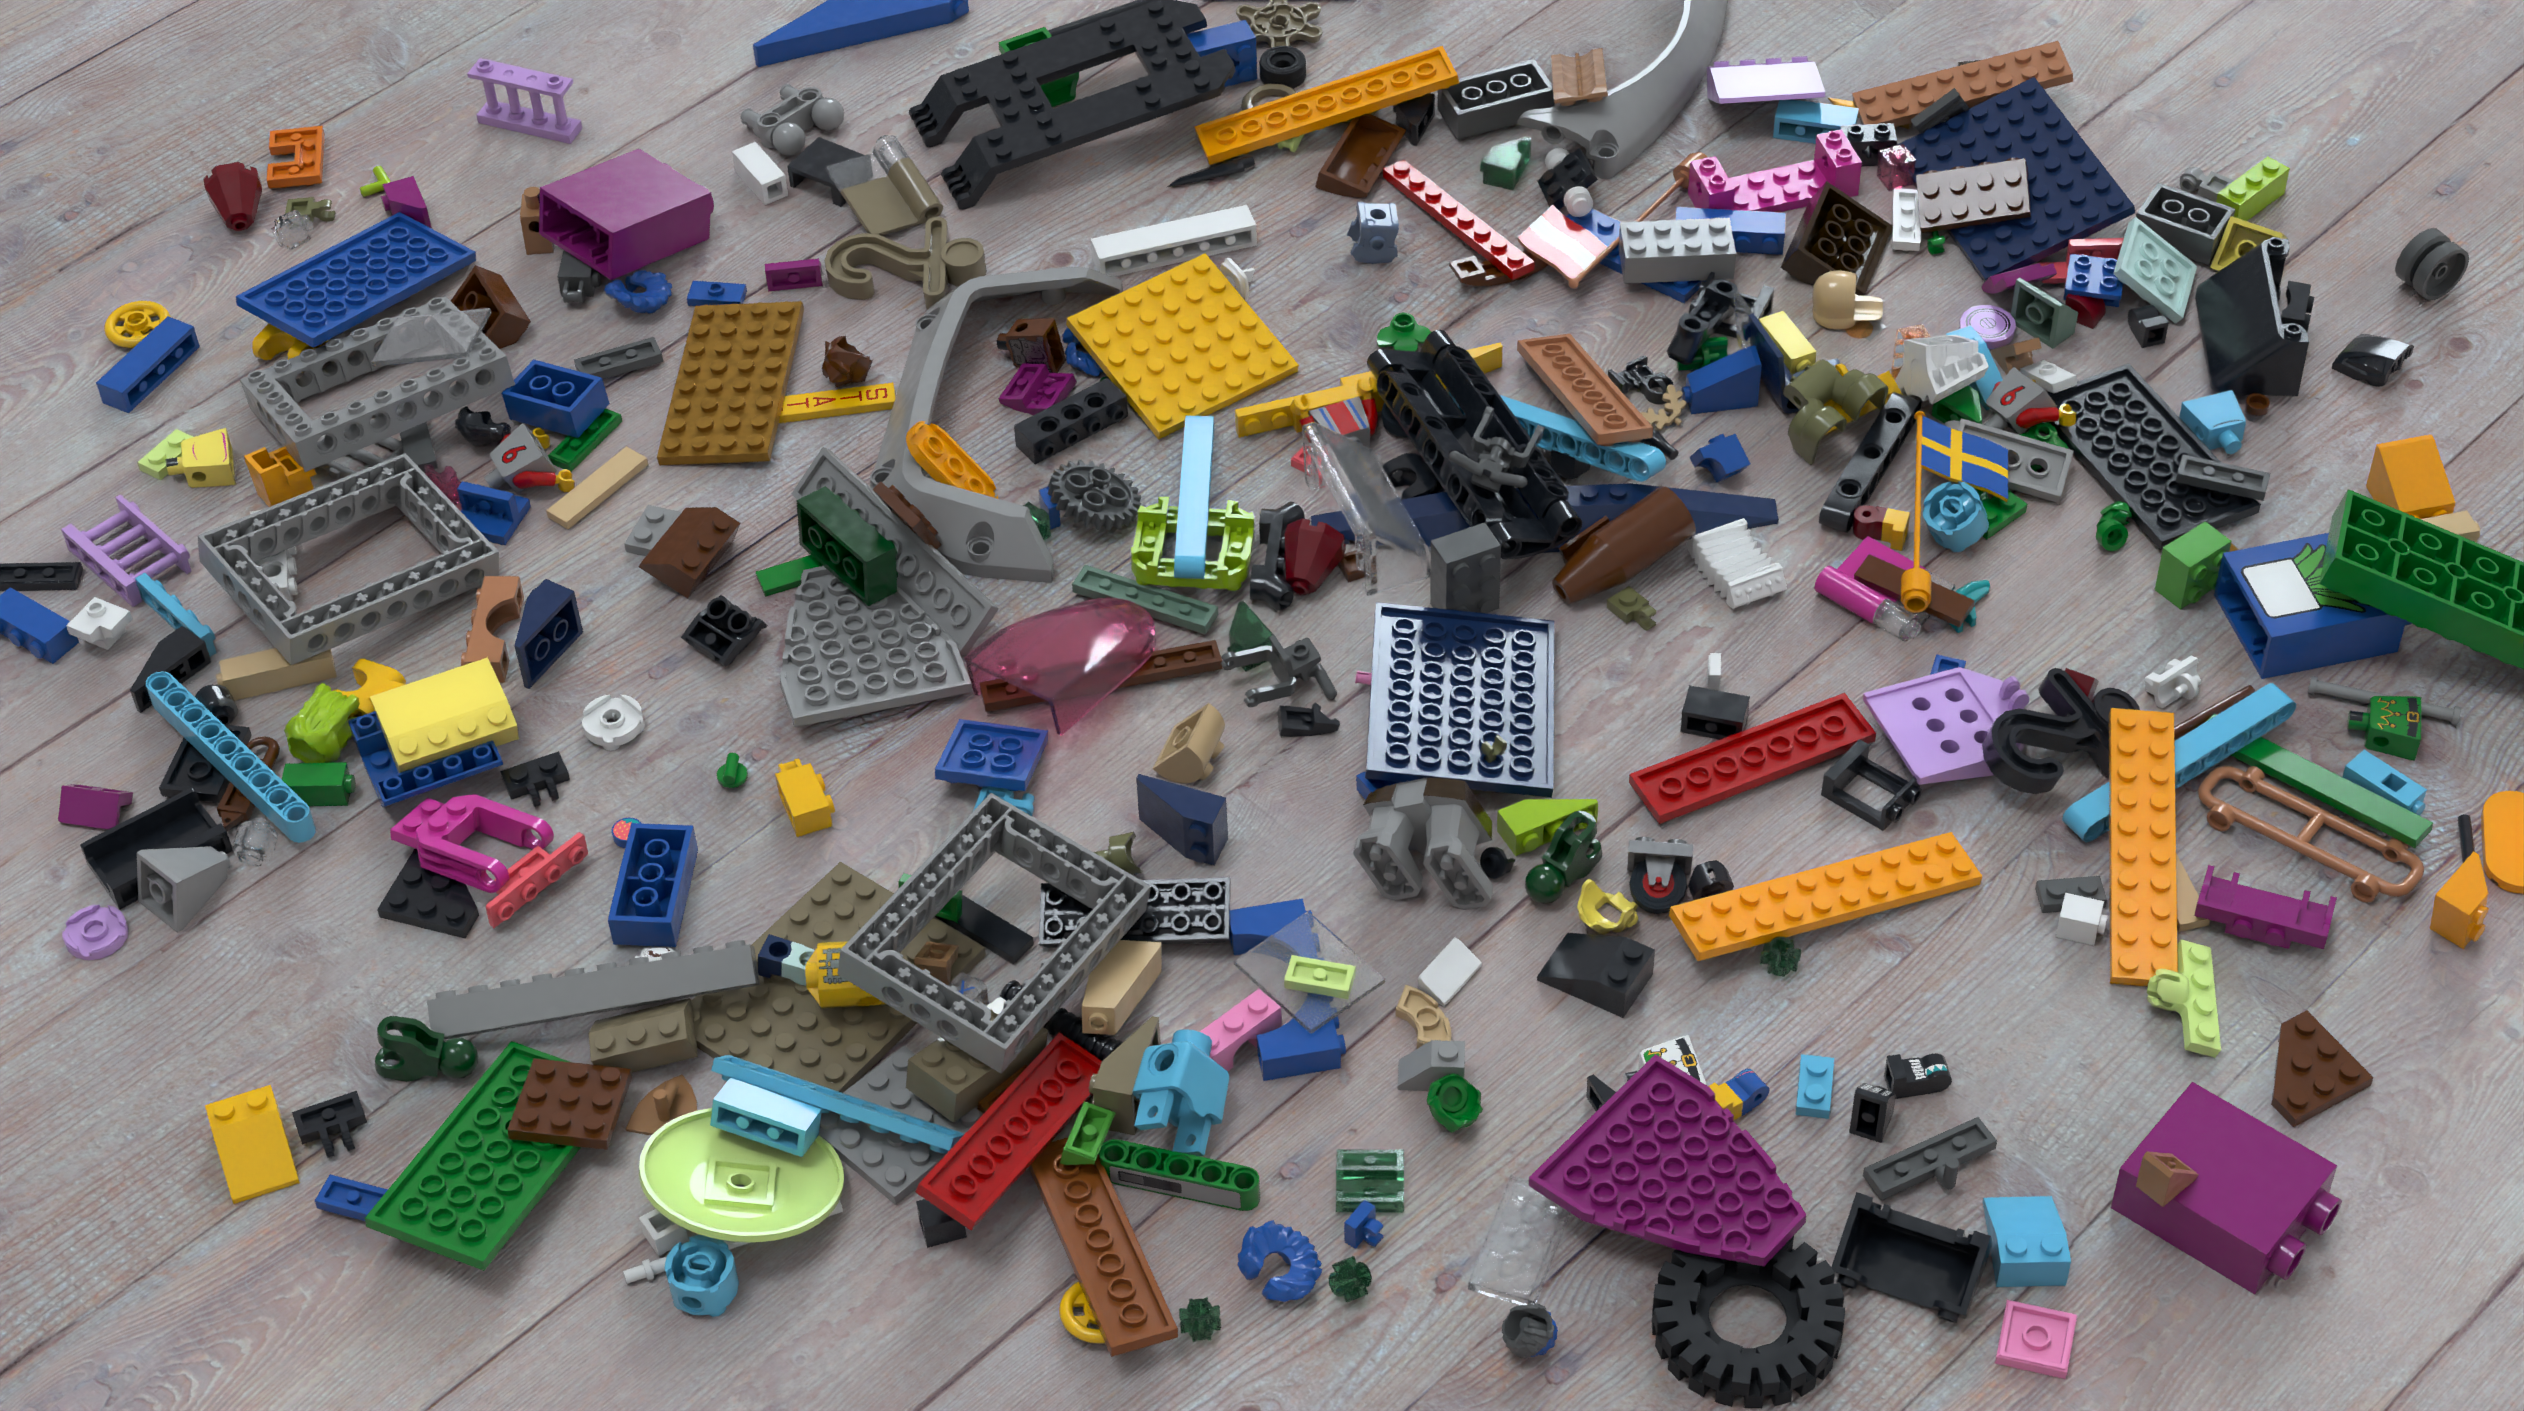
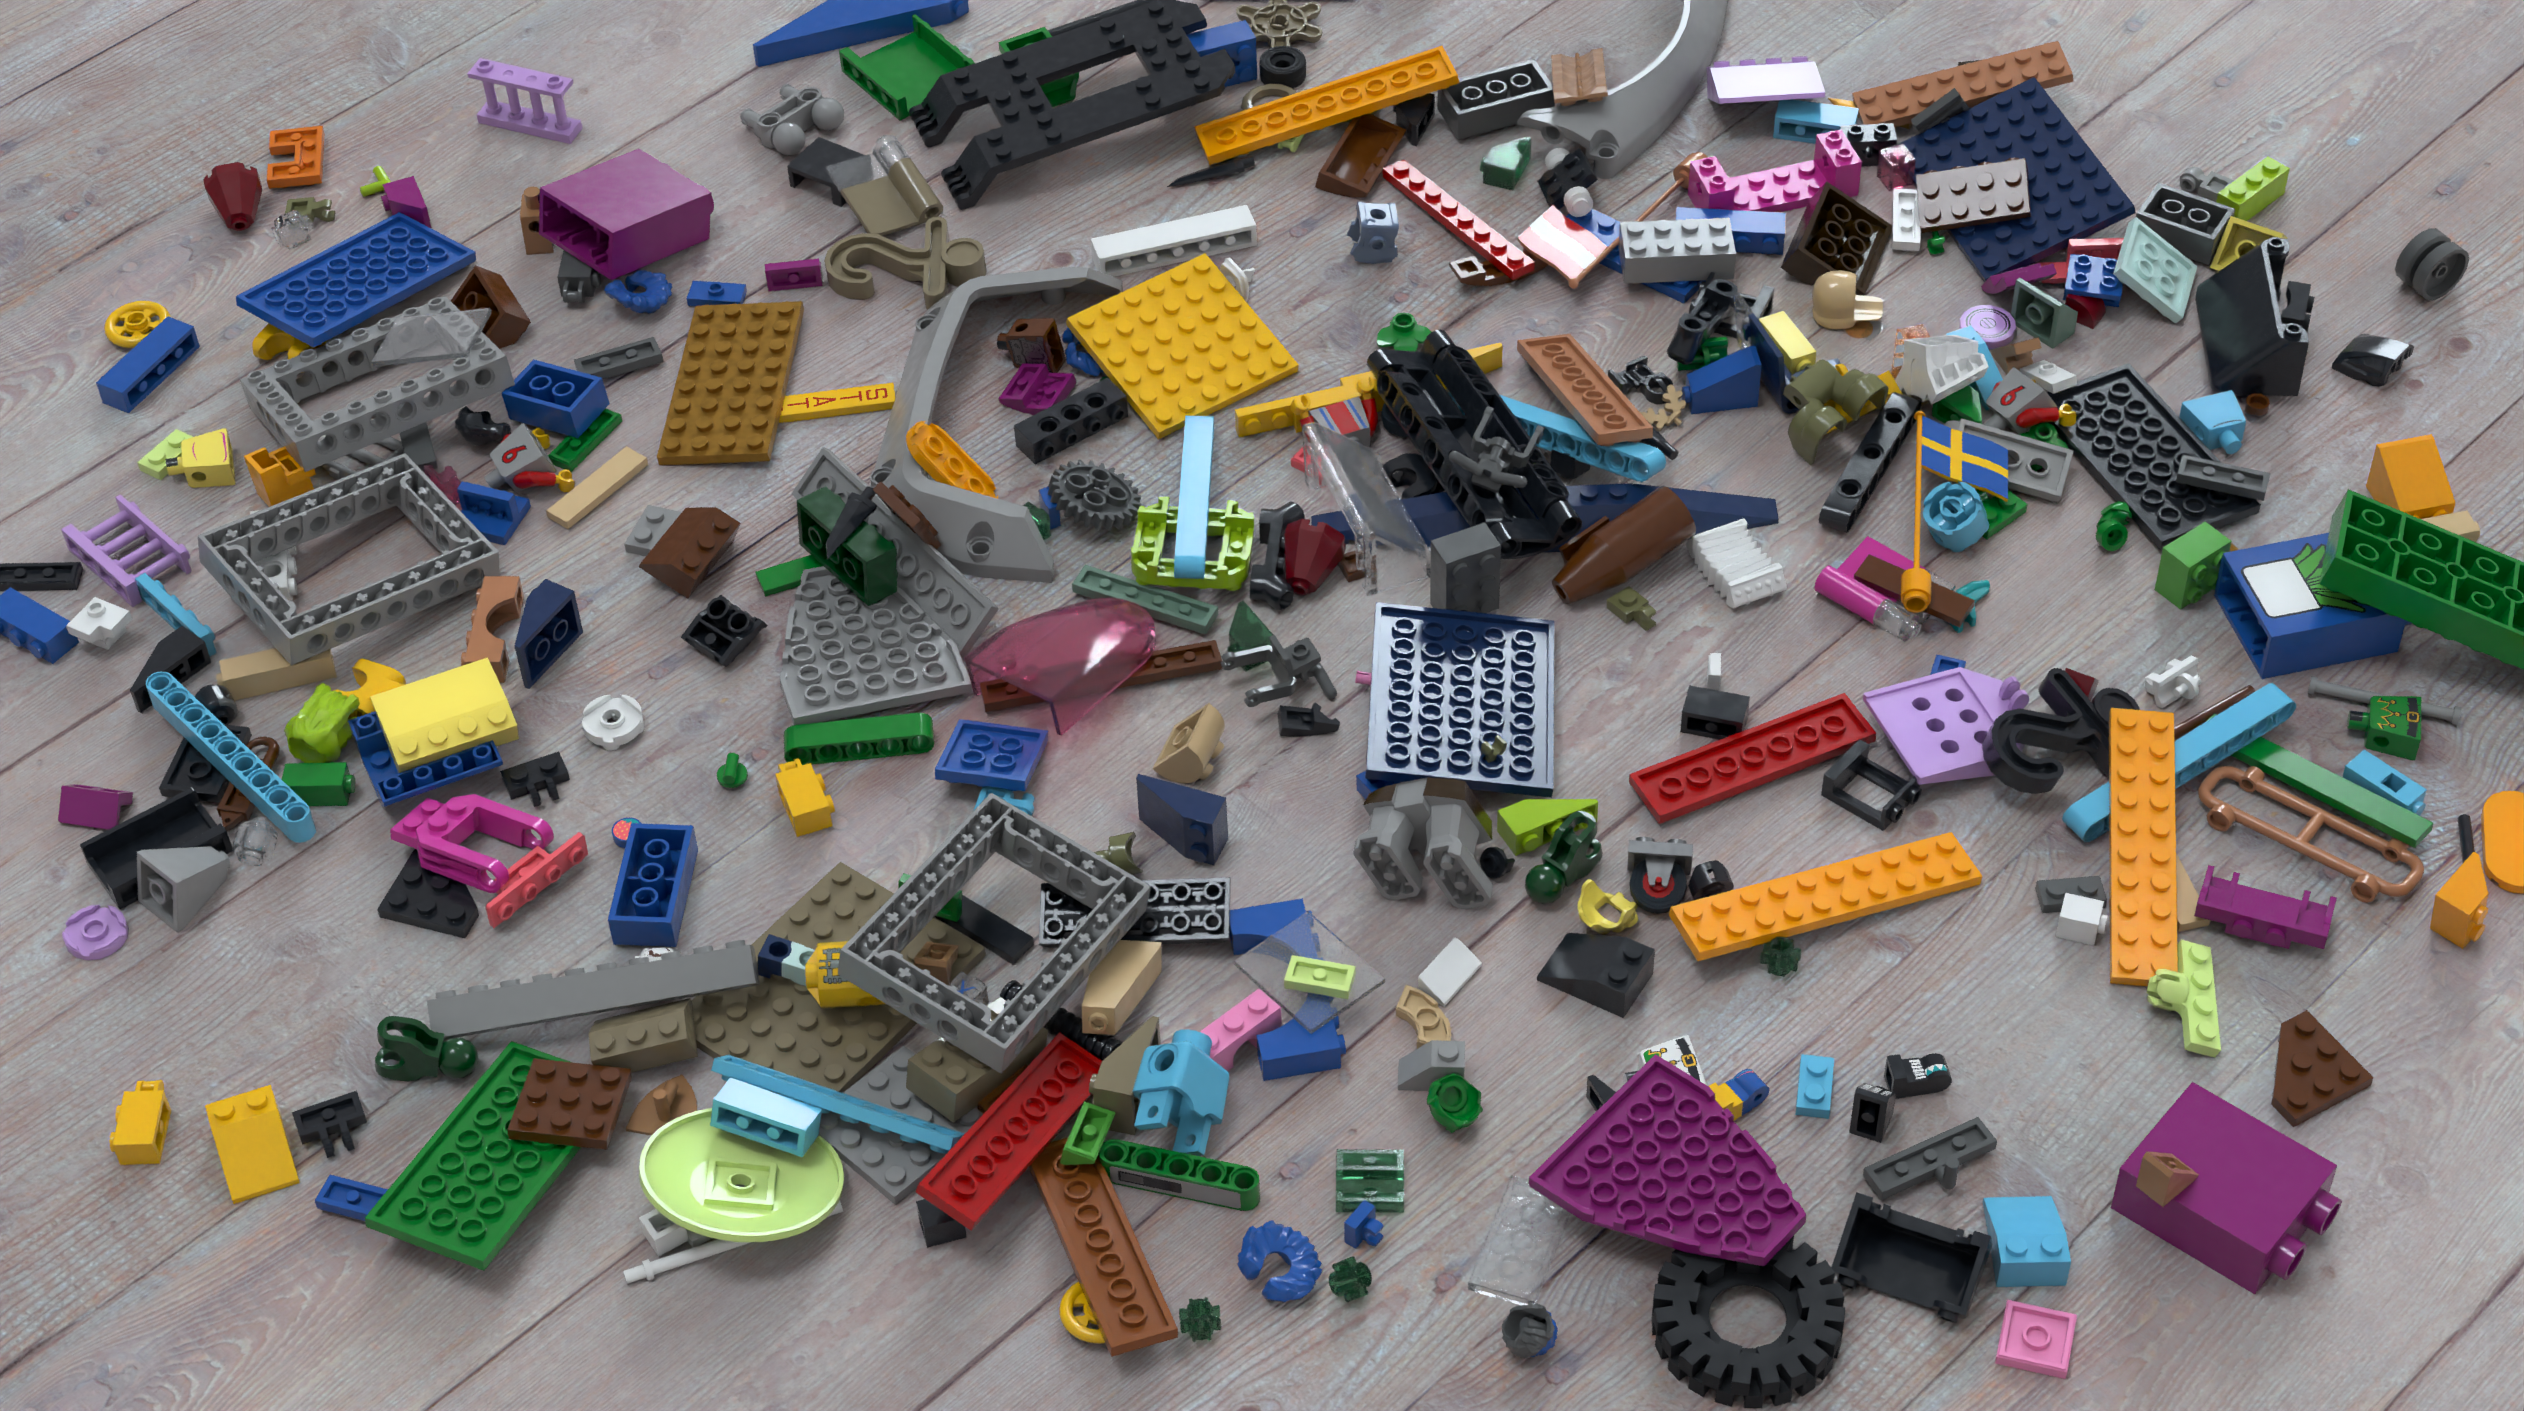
medium azure brick [664,1235,739,1317] -> none
white brick [732,142,788,205] -> none
reddish brown hair [822,335,873,388] -> none
blue brick [1689,433,1750,483] -> none
leg [1853,505,1910,551] -> none
black leg [2128,305,2169,348] -> none
none -> yellow brick [109,1080,171,1165]
none -> green beam [783,713,934,765]
none -> black bar [826,487,877,559]
none -> green panel [839,14,975,121]

